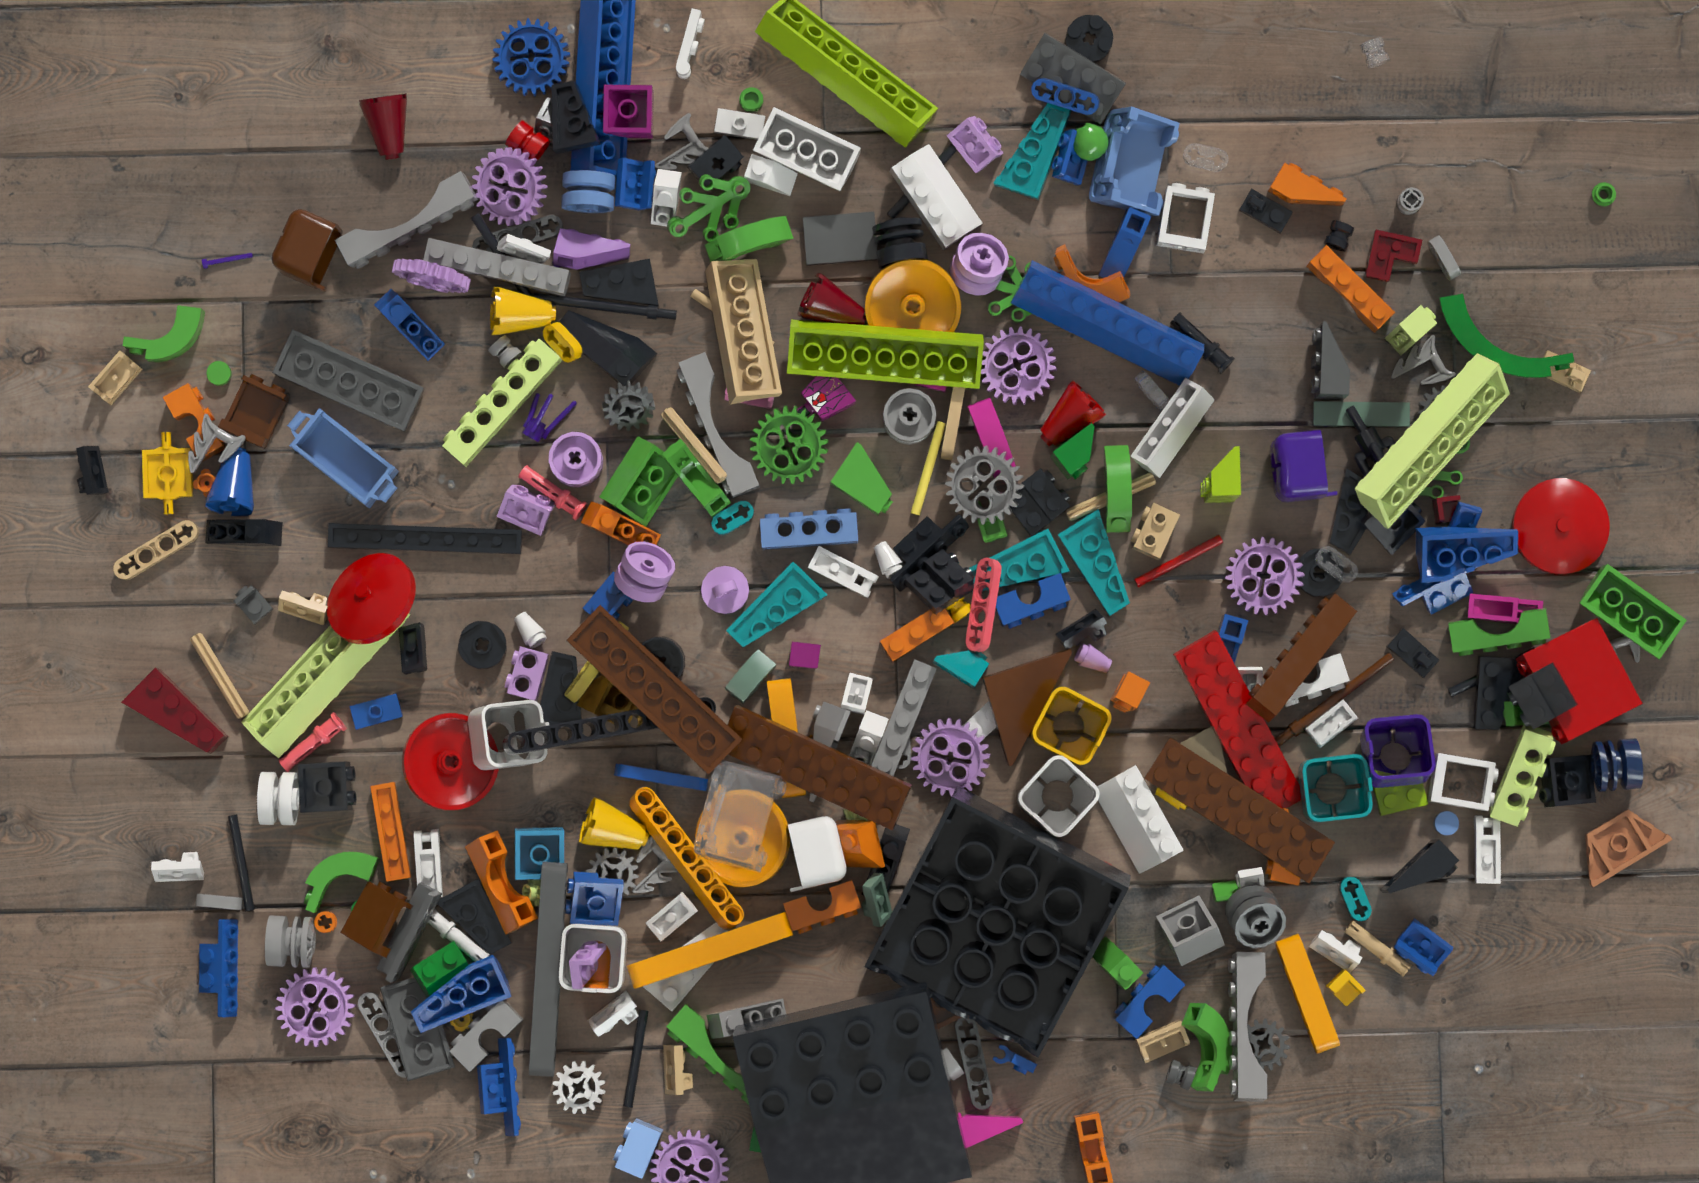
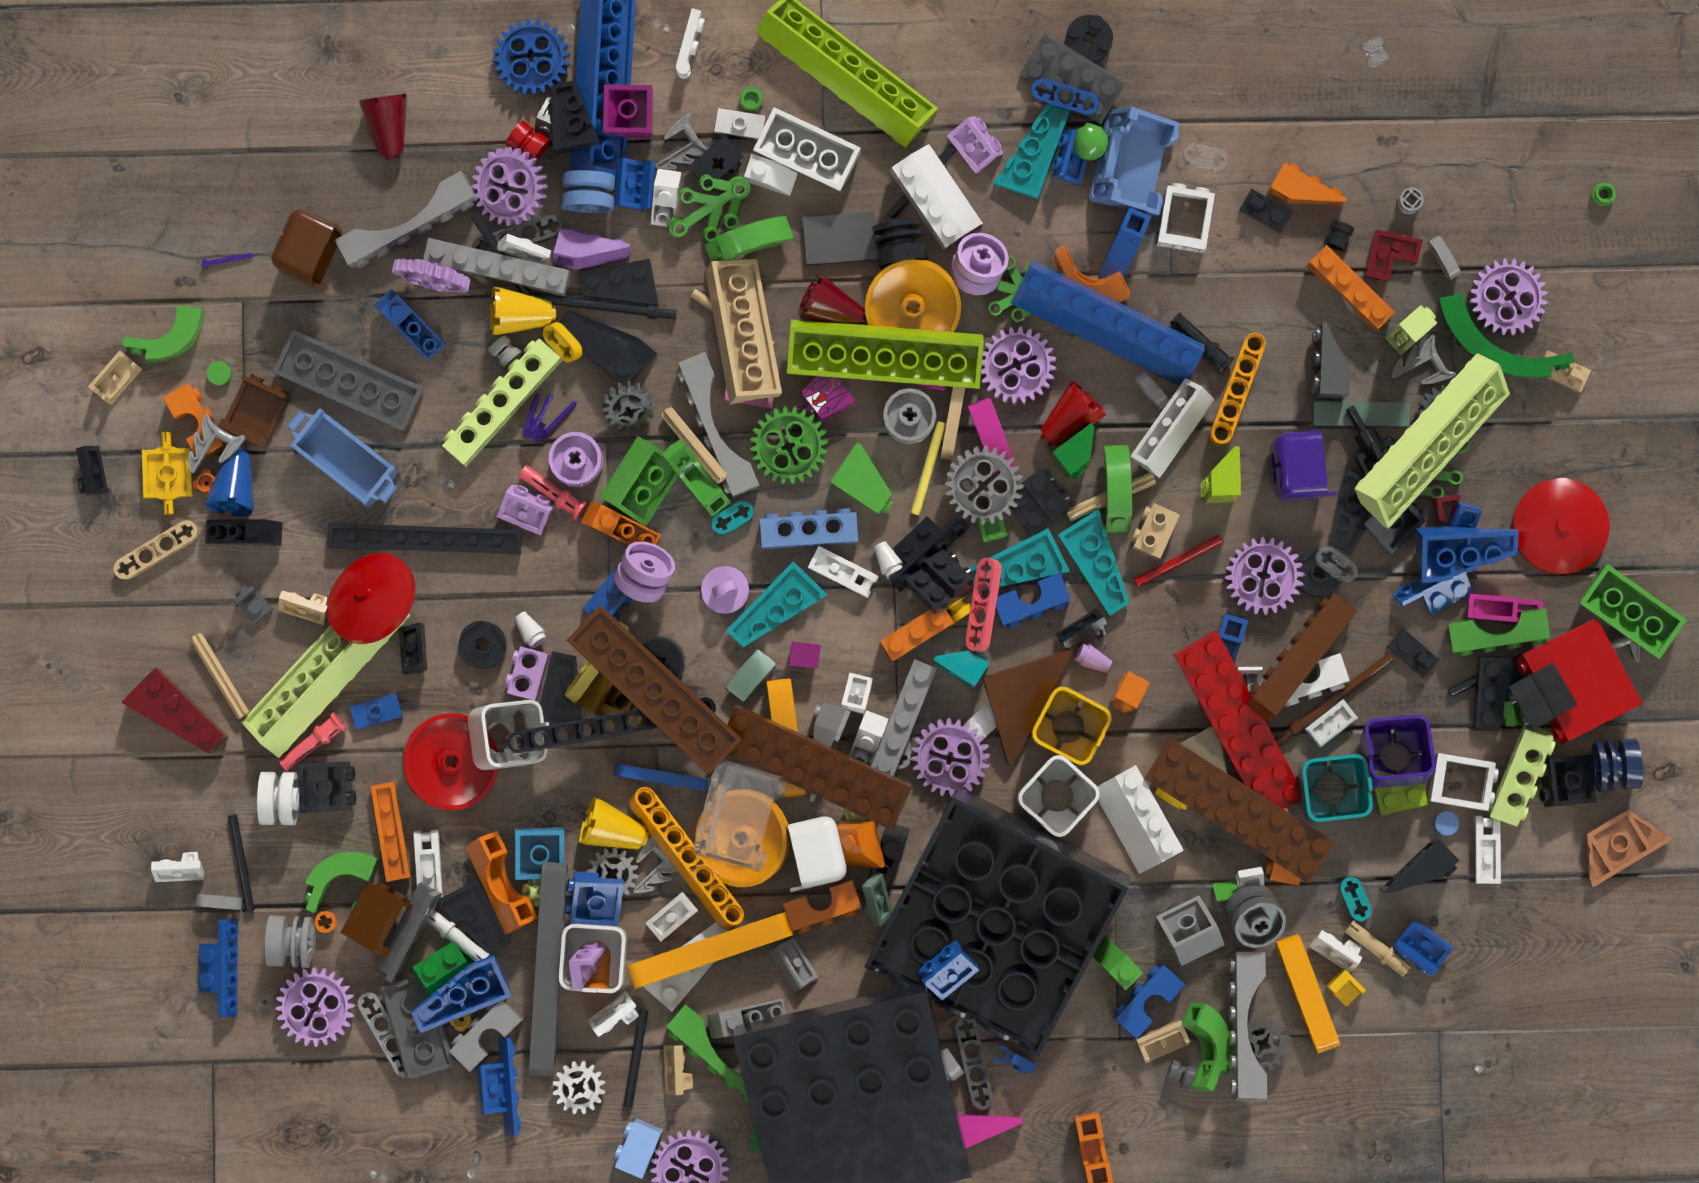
none -> light grey slope [769,936,819,993]
none -> blue bracket [919,940,979,1000]
none -> light orange beam [1209,333,1266,447]
none -> lavender gear [1469,258,1548,337]

